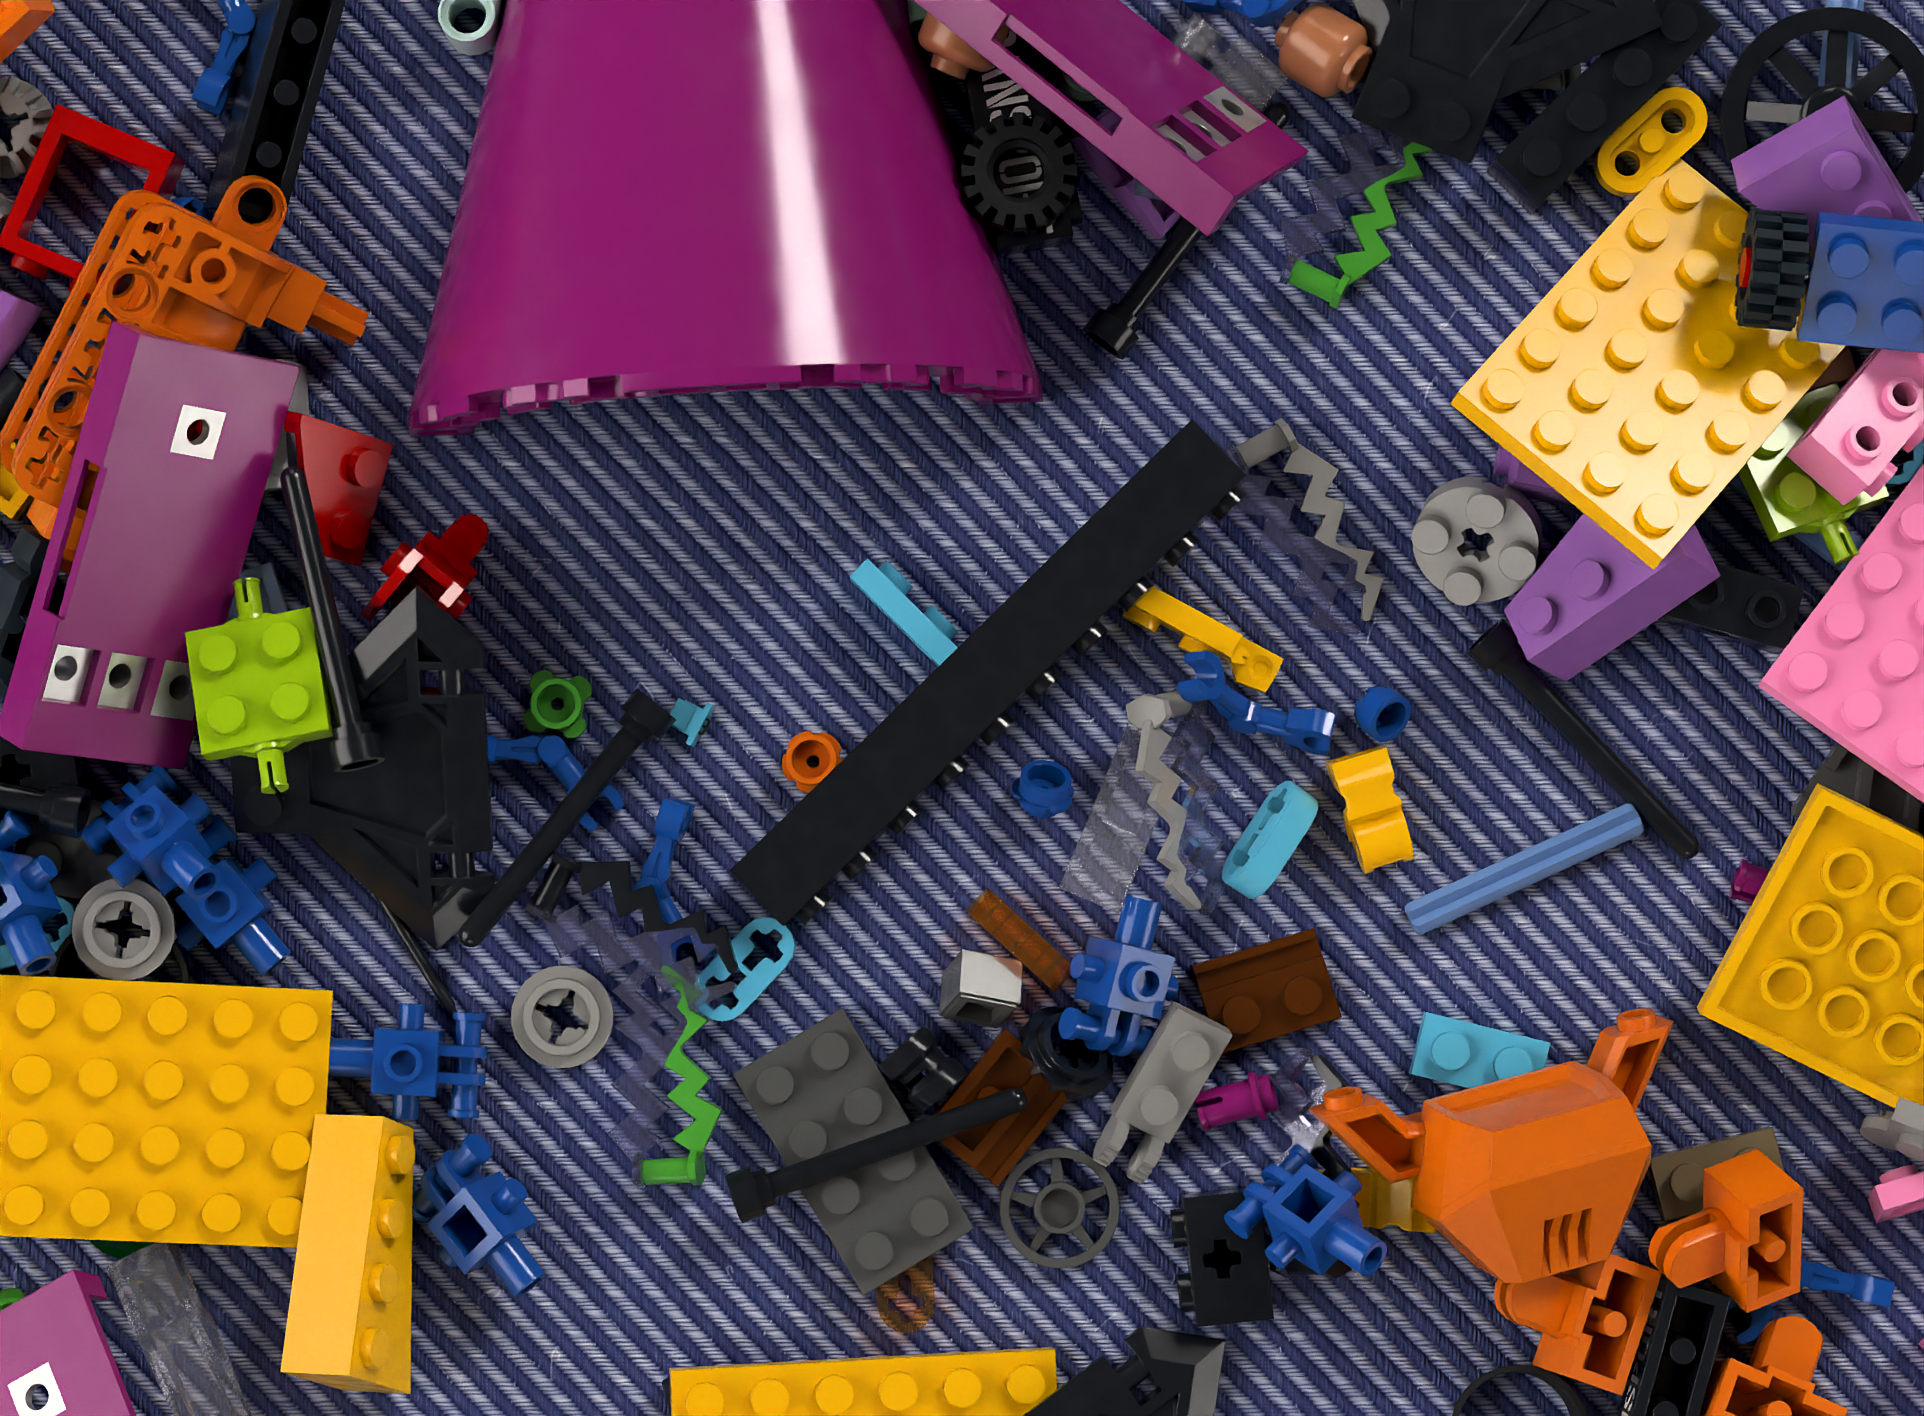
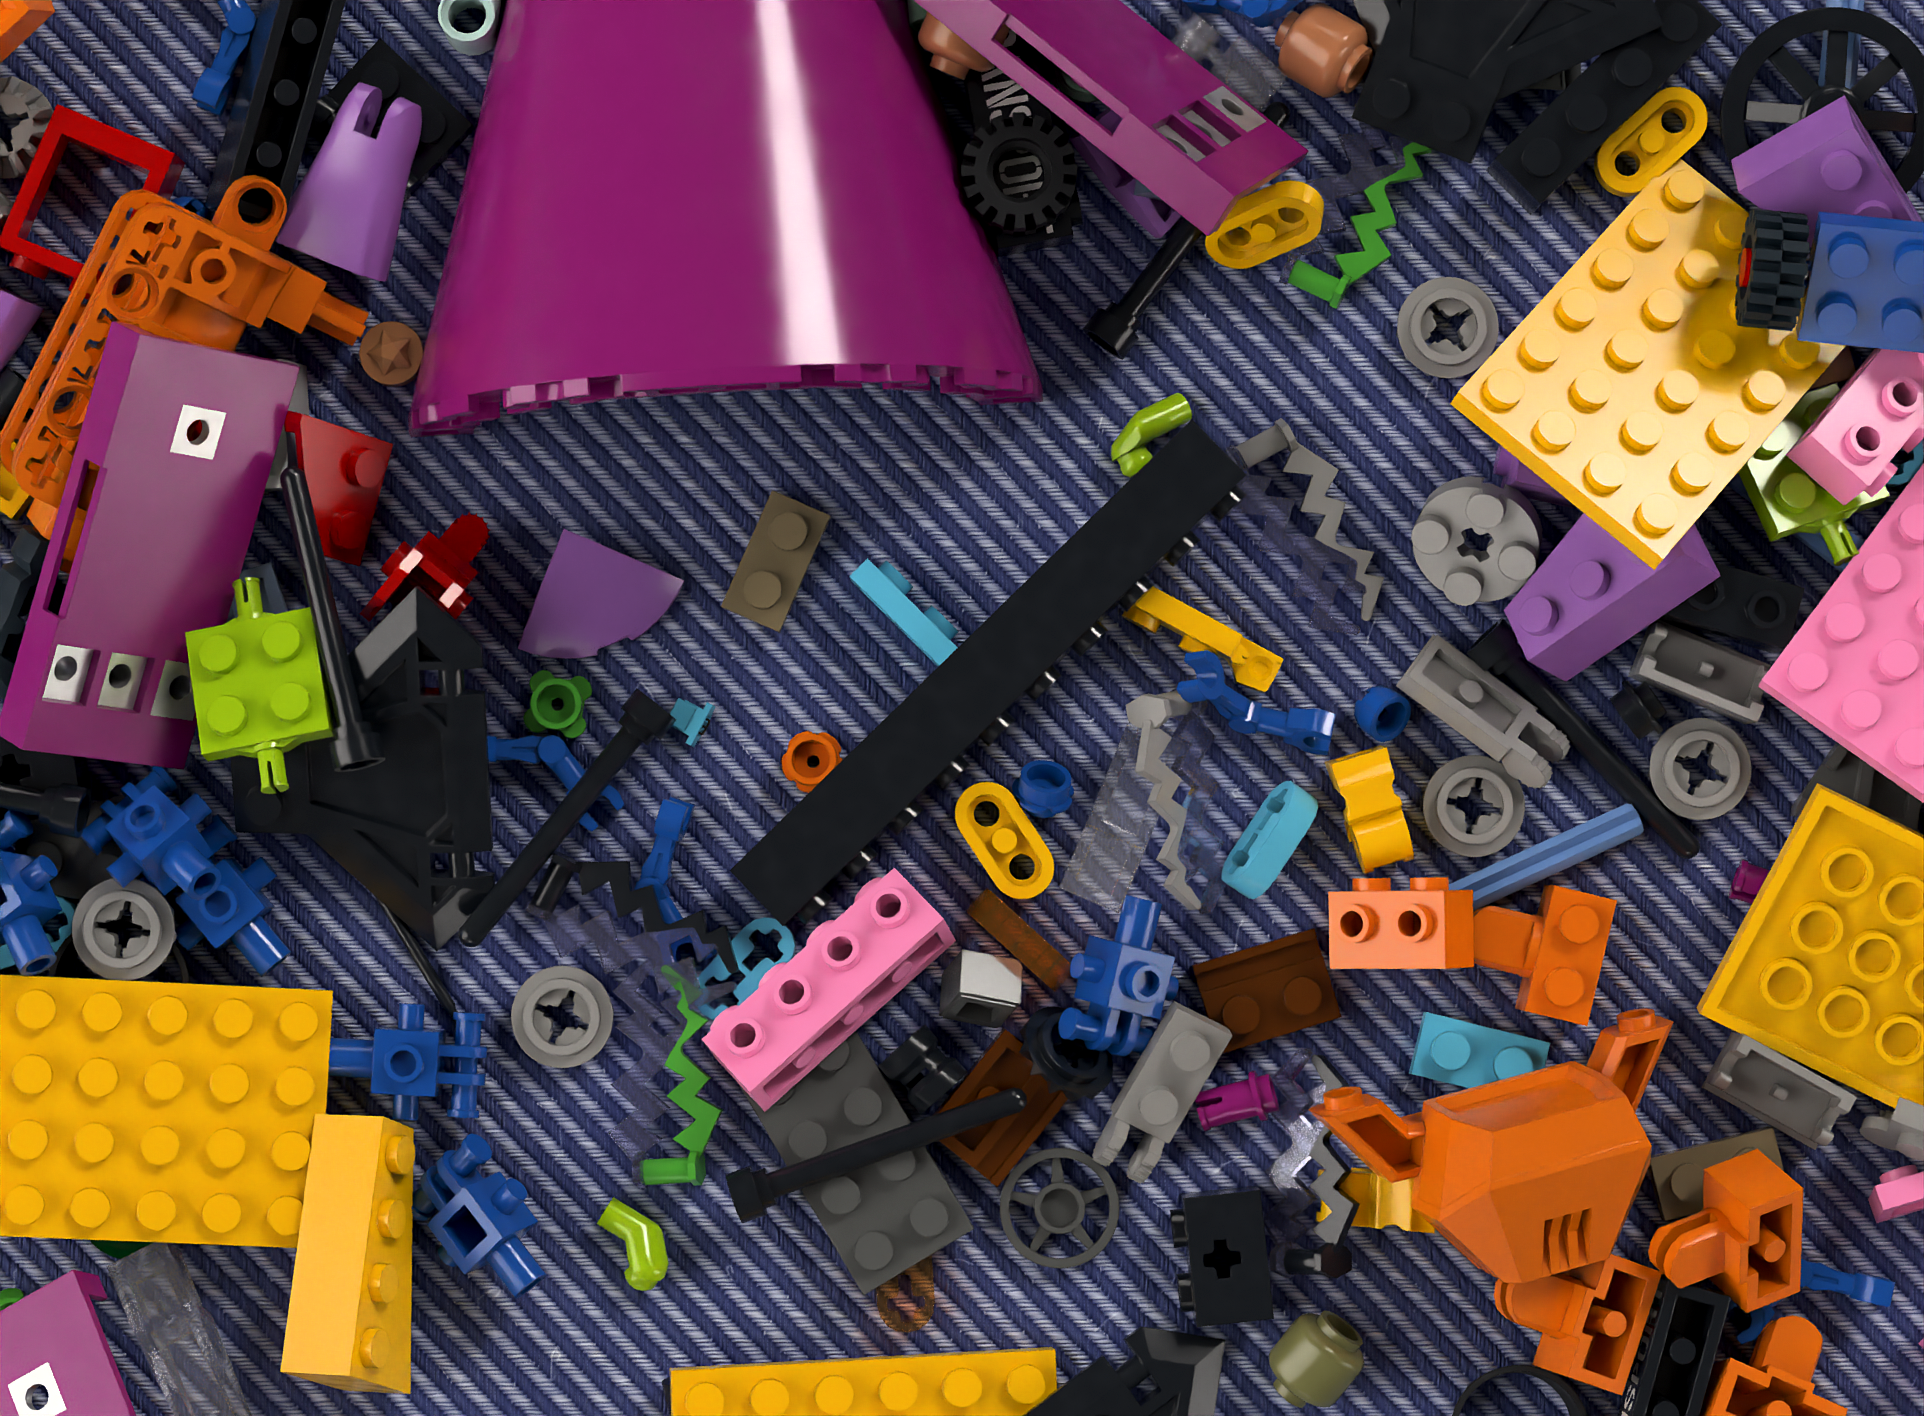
blue piece [1224,1144,1387,1276] -> none
none -> medium lavender piece [275,82,422,282]
none -> black plate [310,38,475,204]
none -> medium nougat tile [359,321,424,387]
none -> medium lavender brick [518,529,685,659]
none -> lime arm [597,1197,669,1291]
none -> bright pink brick [702,868,956,1112]
none -> dark tan plate [721,490,831,633]
none -> yellow plate [955,782,1054,899]
none -> lime arm [1111,393,1192,478]
none -> yellow plate [1205,180,1324,269]
none -> olive head [1269,1310,1364,1408]
none -> orange brick [1328,877,1474,969]
none -> light grey gear [1396,277,1499,379]
none -> light grey hinge [1396,634,1571,789]
none -> light grey gear [1422,755,1525,857]
none -> orange brick [1473,885,1617,1026]
none -> black plate [1610,680,1667,740]
none -> light grey hinge [1628,619,1771,725]
none -> light grey gear [1648,718,1751,820]
none -> light grey hinge [1702,1032,1857,1150]

